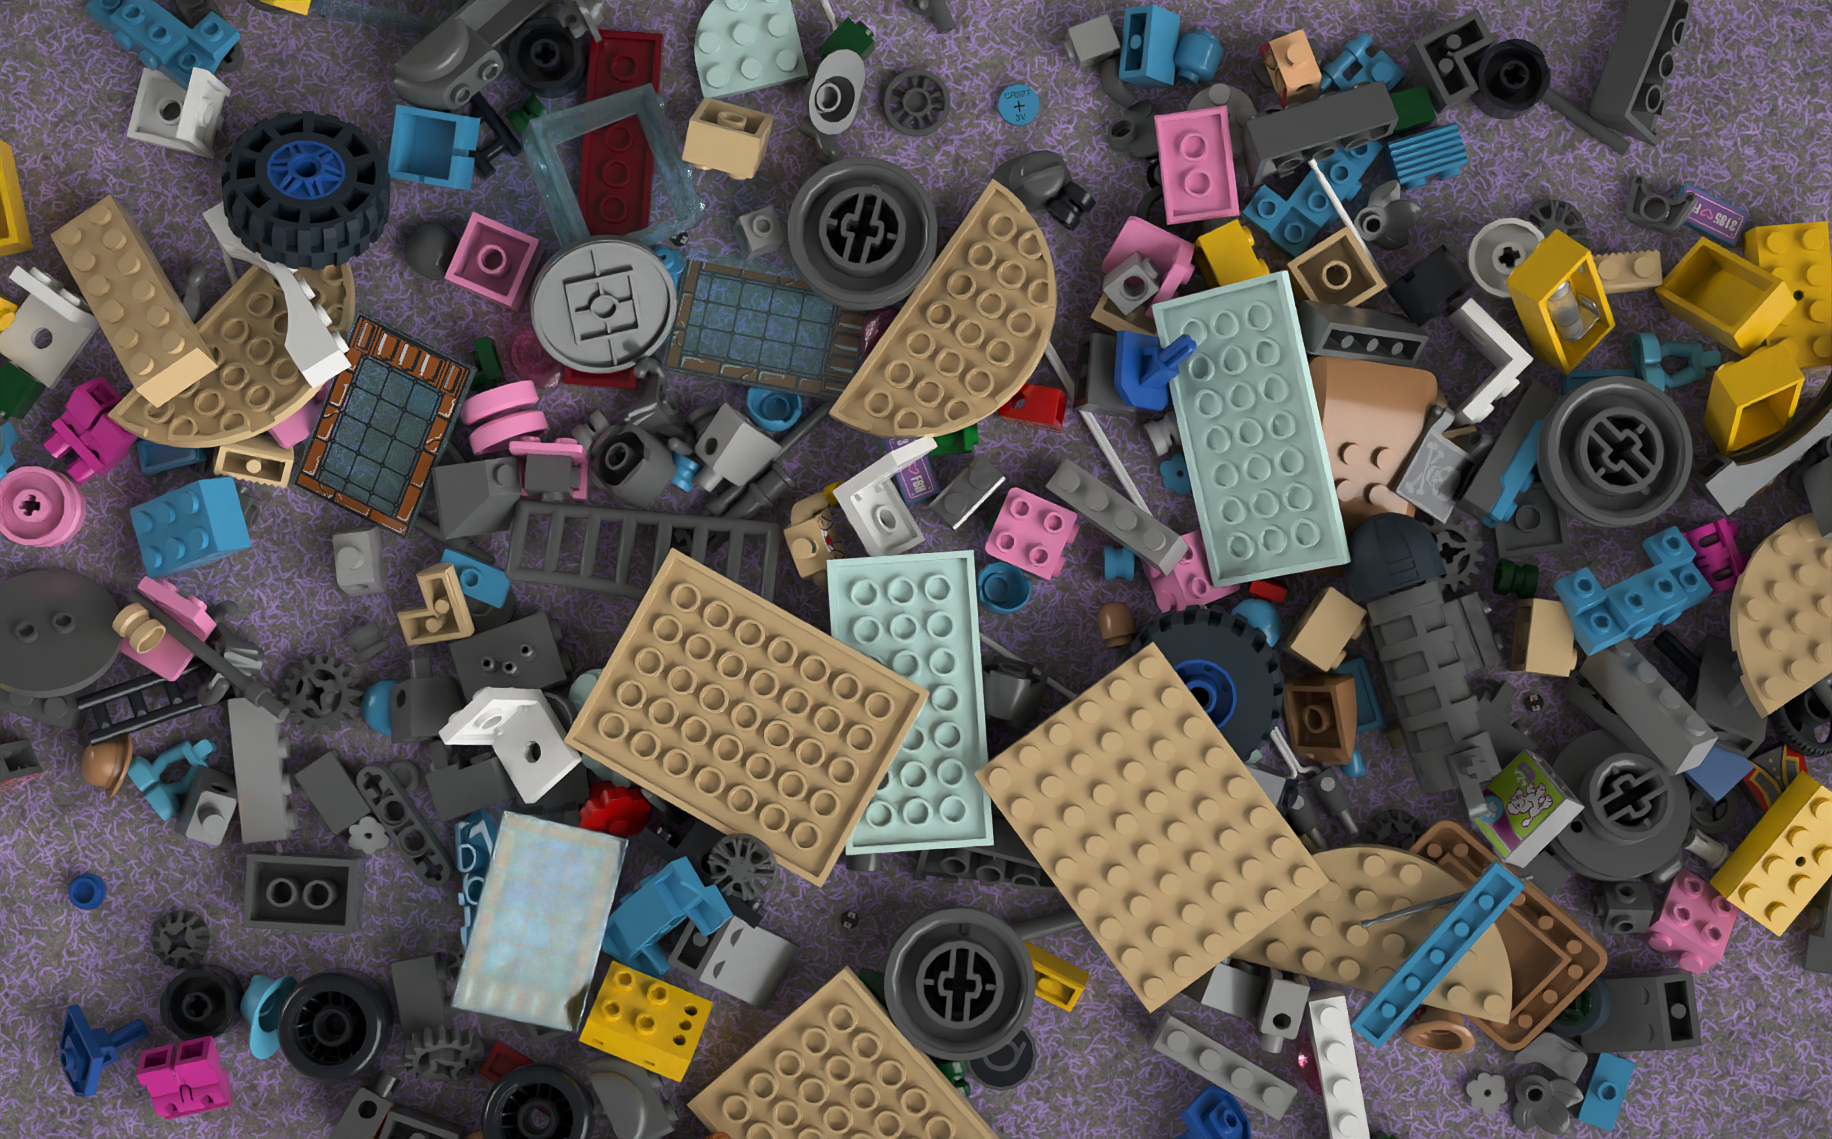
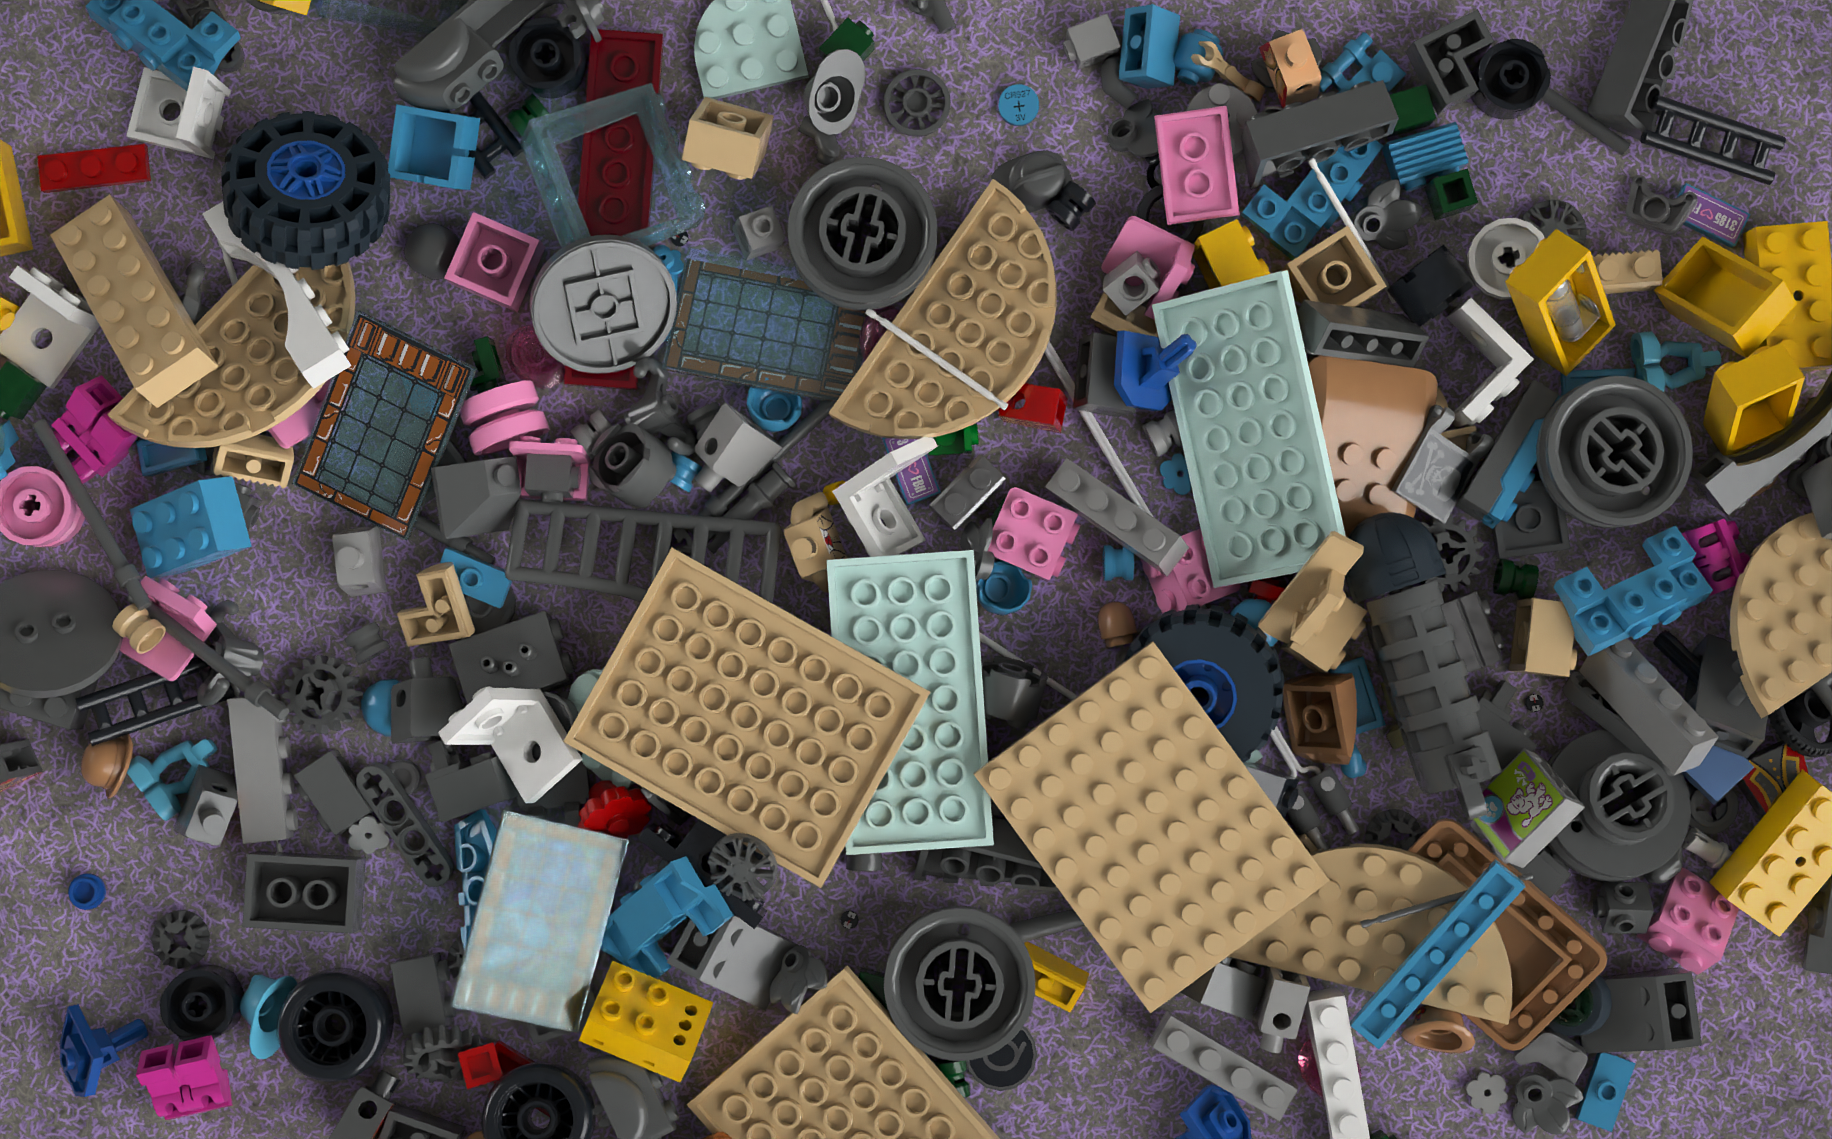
none -> dark grey bar [33,419,152,611]
none -> red plate [37,144,151,193]
none -> red tile [457,1042,503,1090]
none -> dark grey plate [770,945,827,1014]
none -> white piece [865,309,1008,410]
none -> dark grey plate [960,518,994,582]
none -> tan piece [1191,41,1265,102]
none -> tan bracket [1258,531,1364,646]
none -> dark green brick [1424,168,1478,221]
none -> black bar [1640,95,1786,185]

